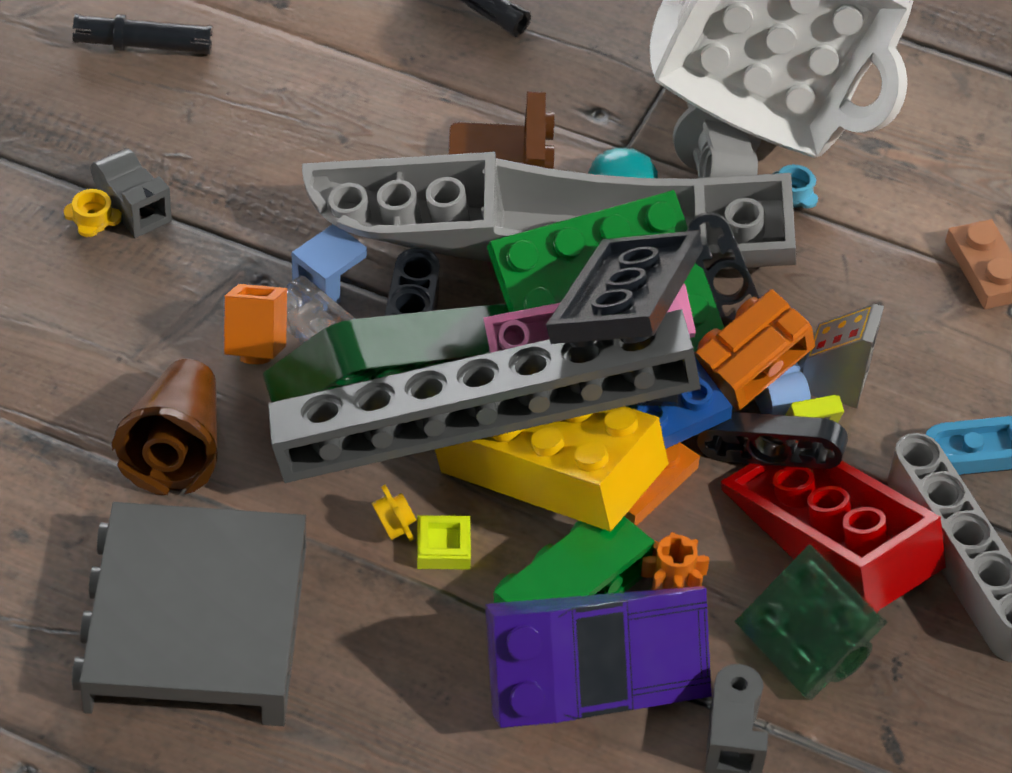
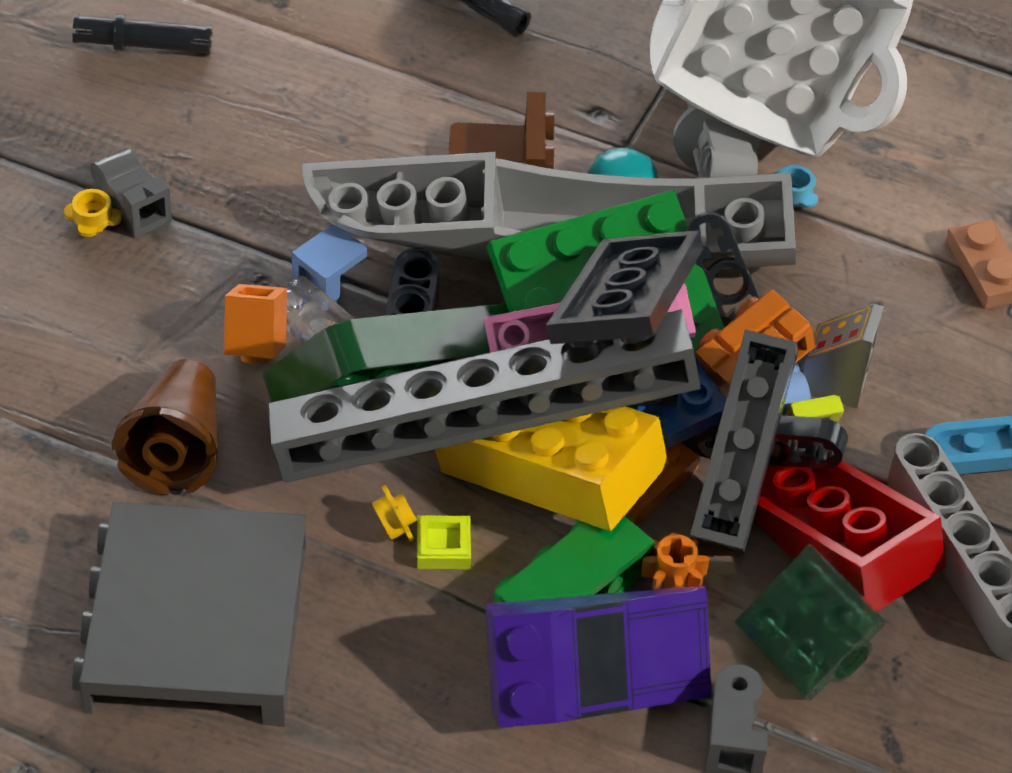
none -> dark grey piece [690,329,798,554]

